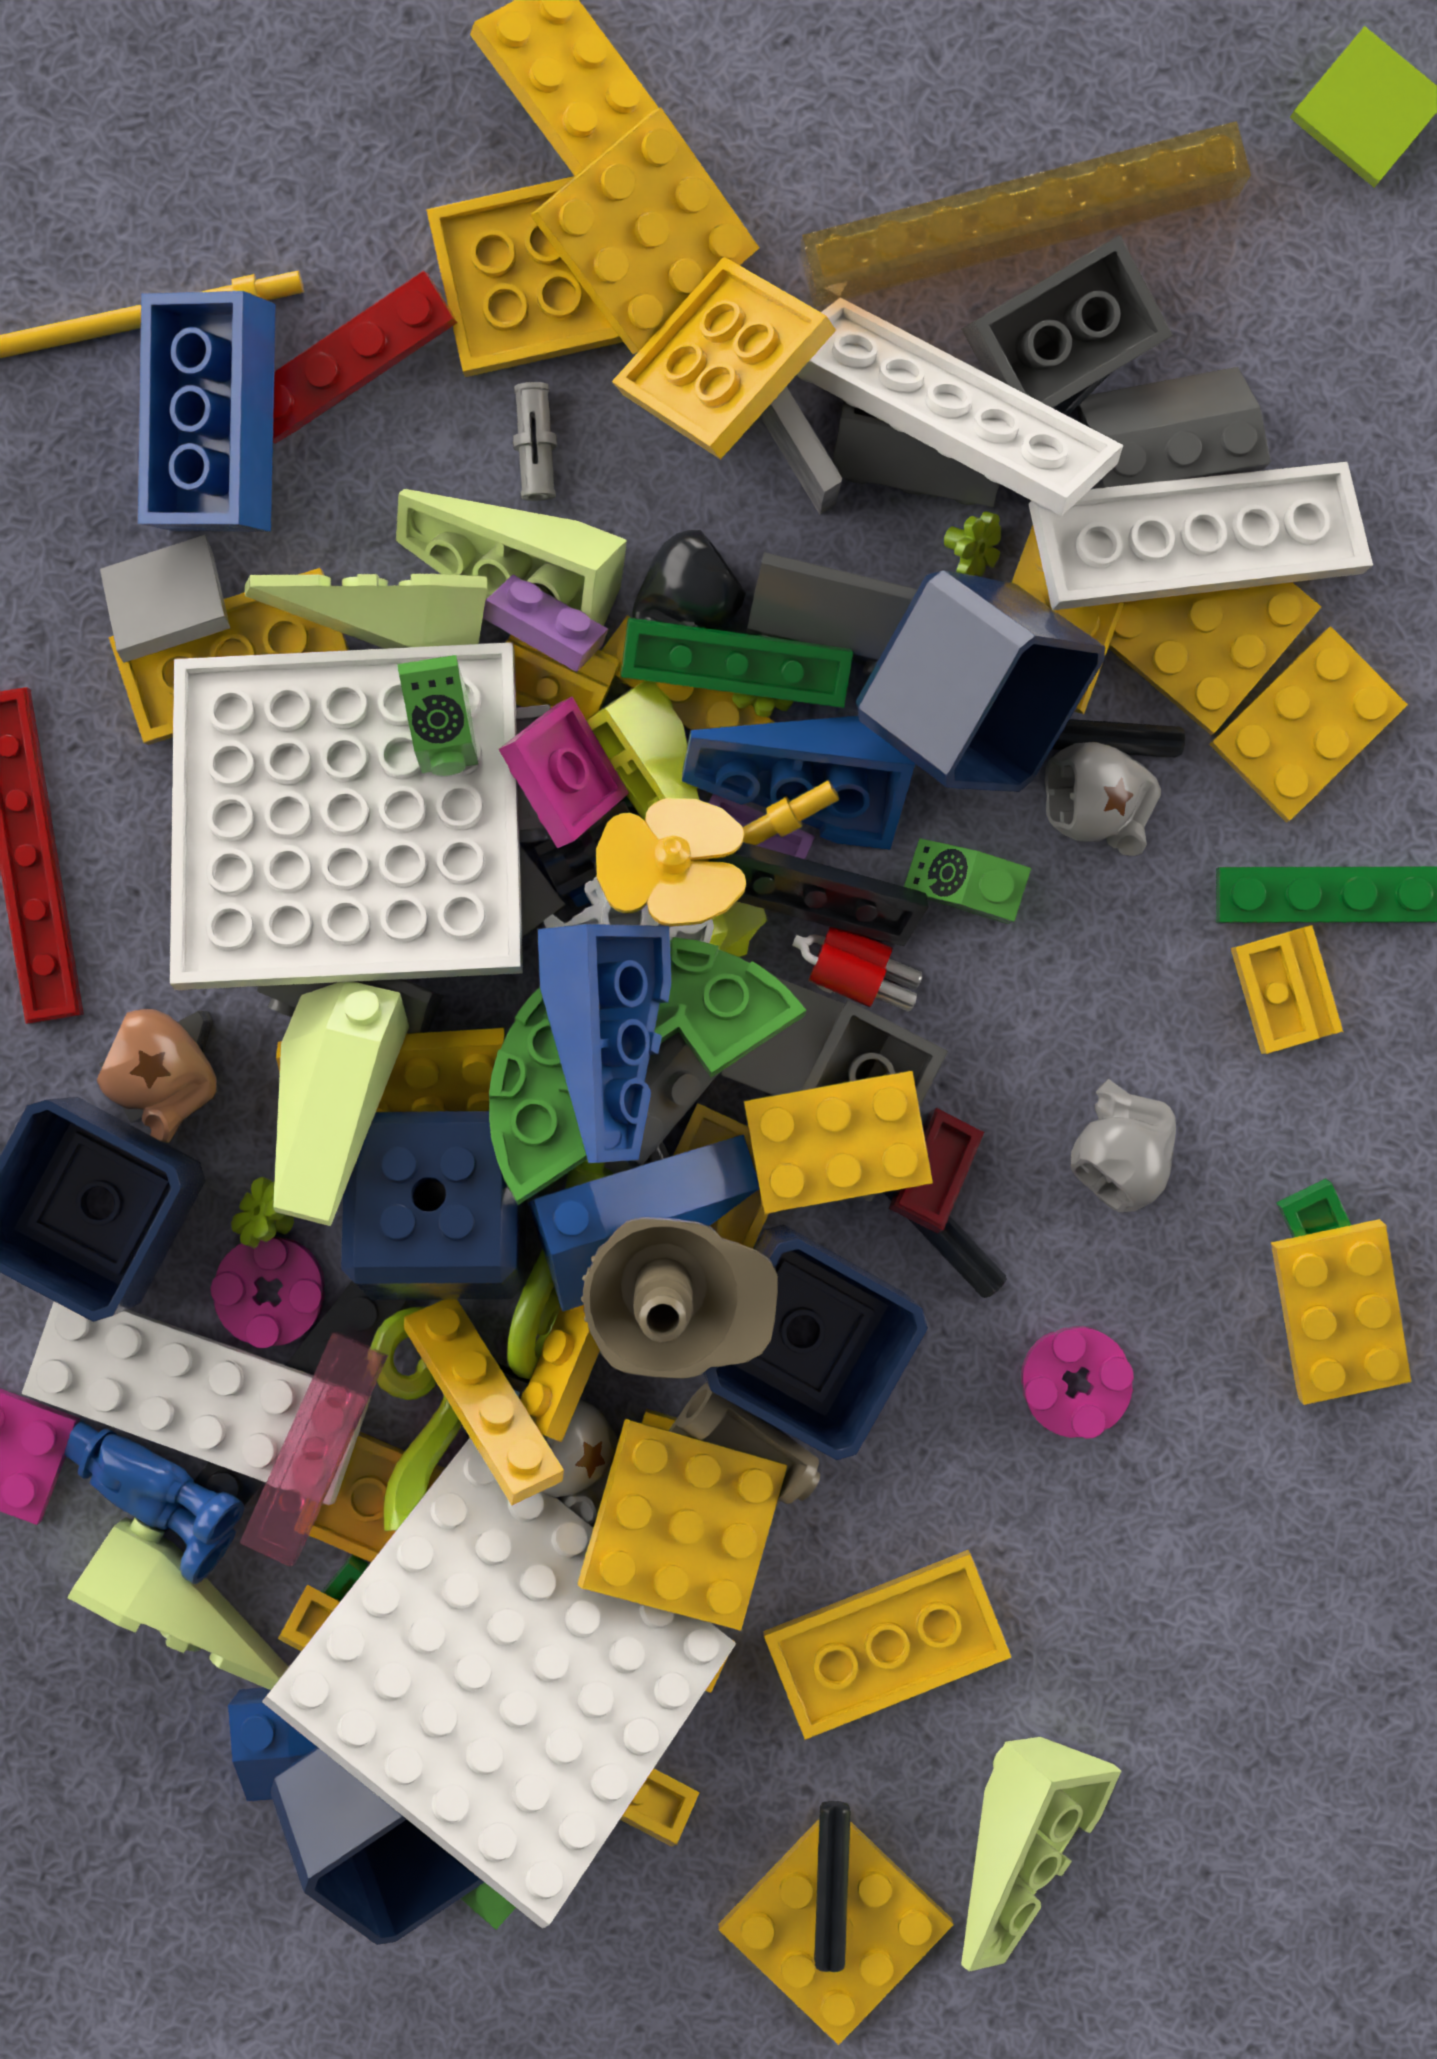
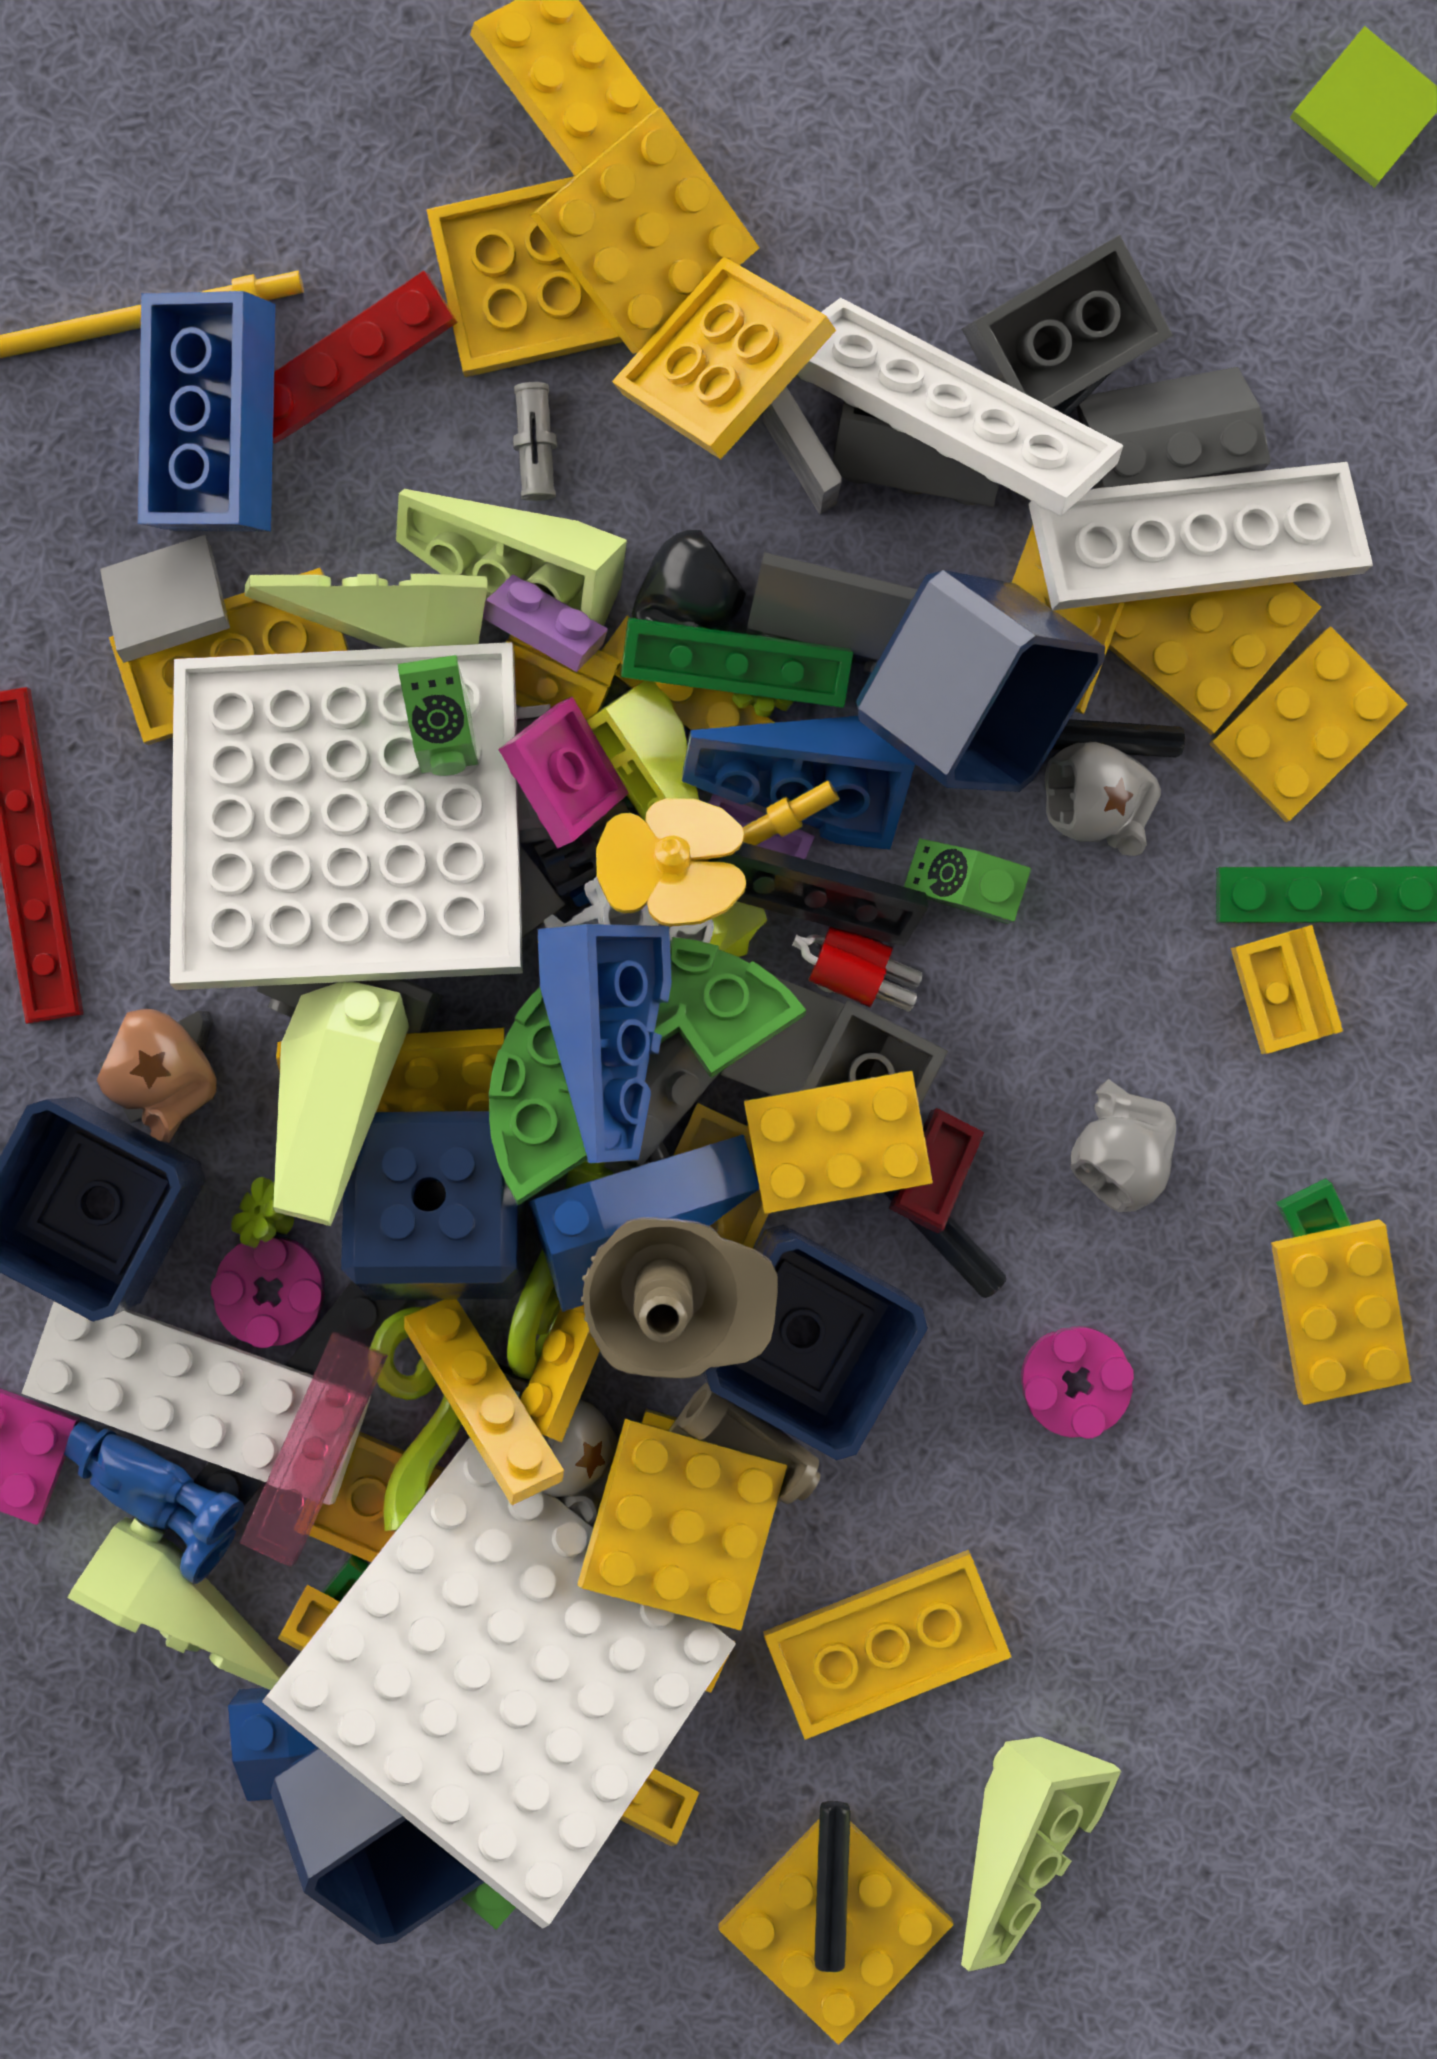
clear yellow brick [800,121,1251,307] -> none
lime plant [944,511,1001,577] -> none

